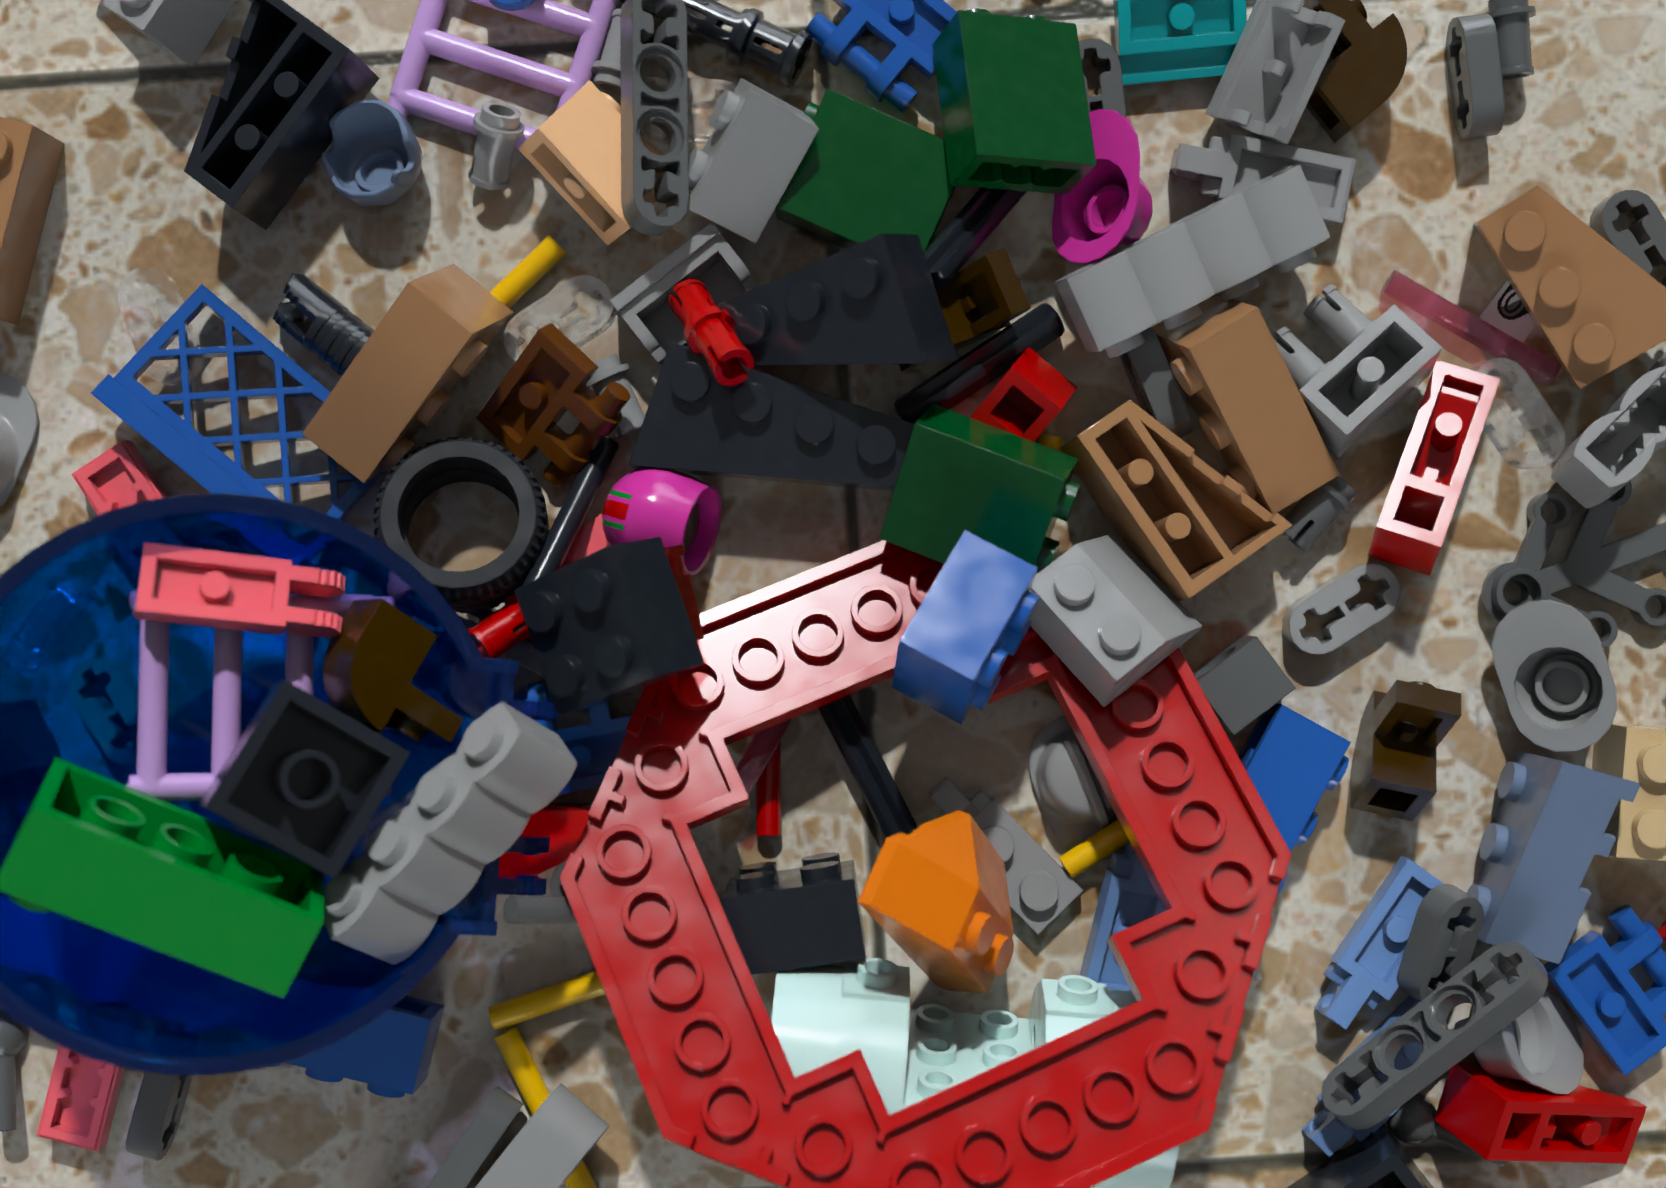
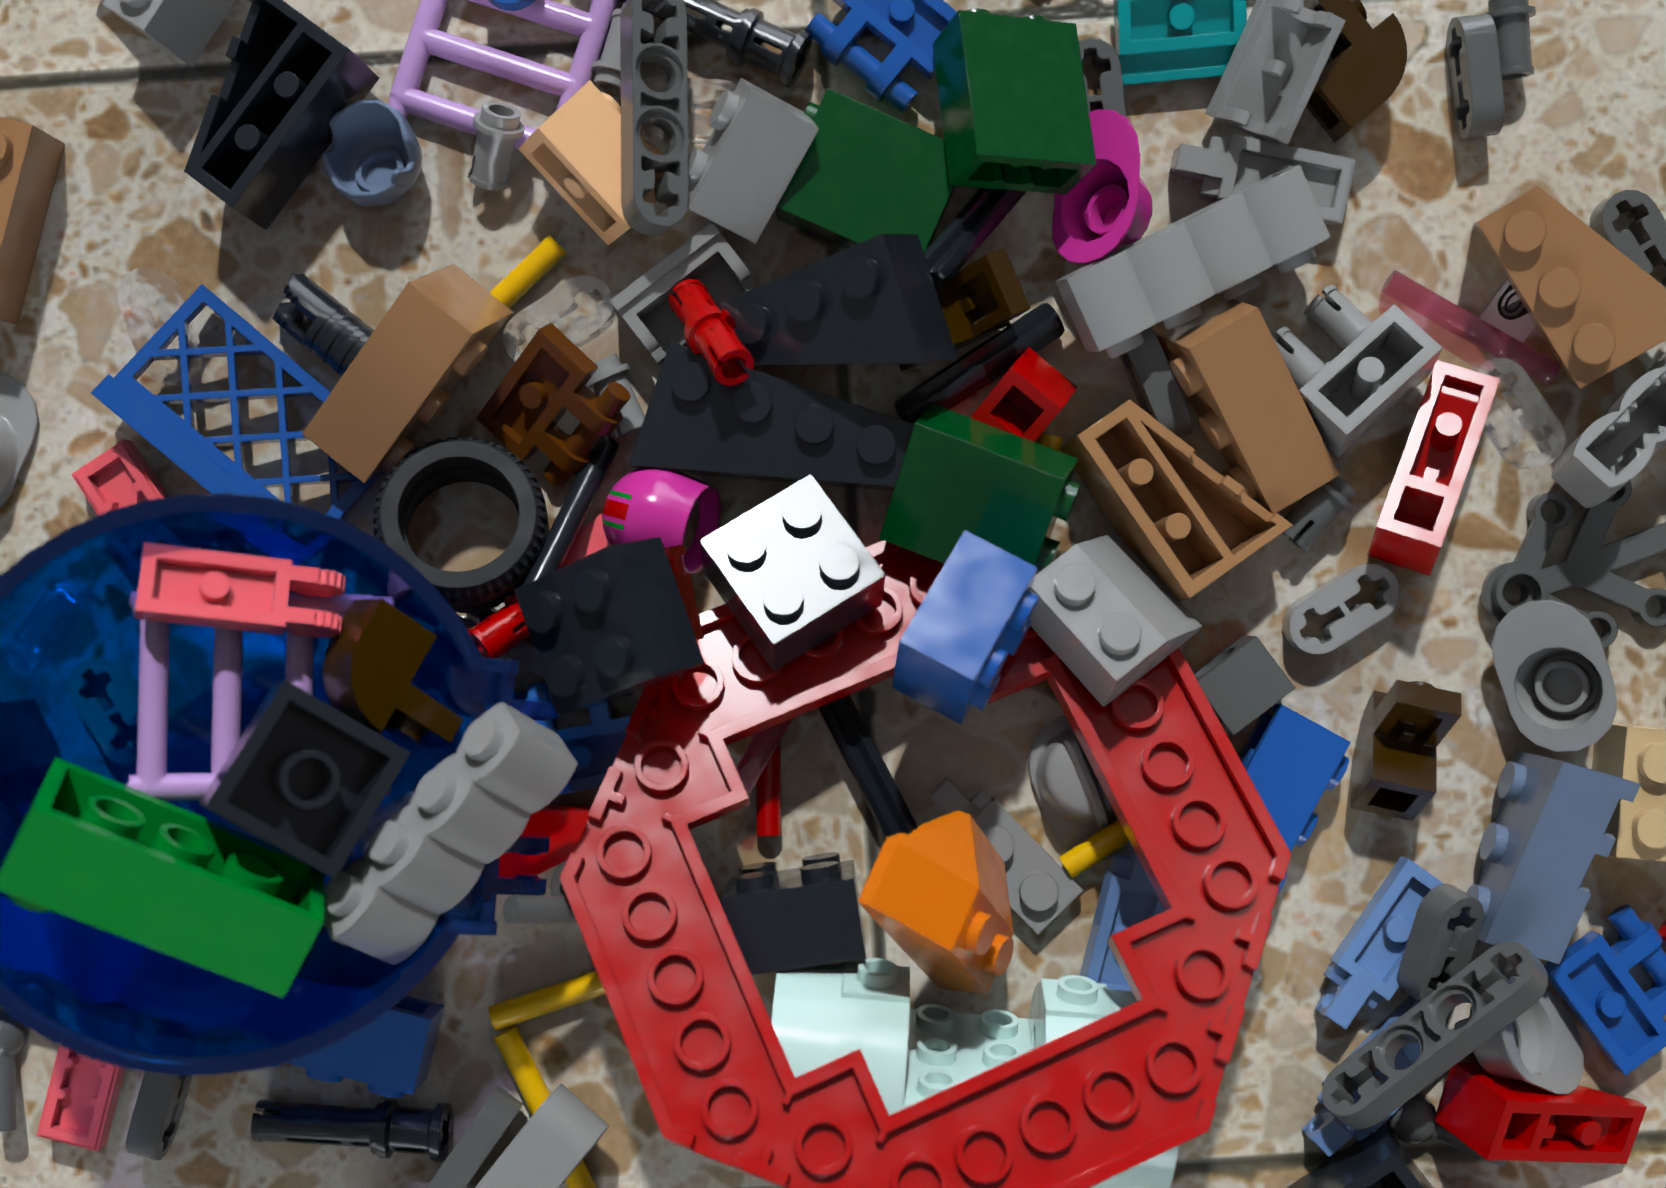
none -> black pin [251,1099,453,1162]
none -> brick [700,474,886,672]

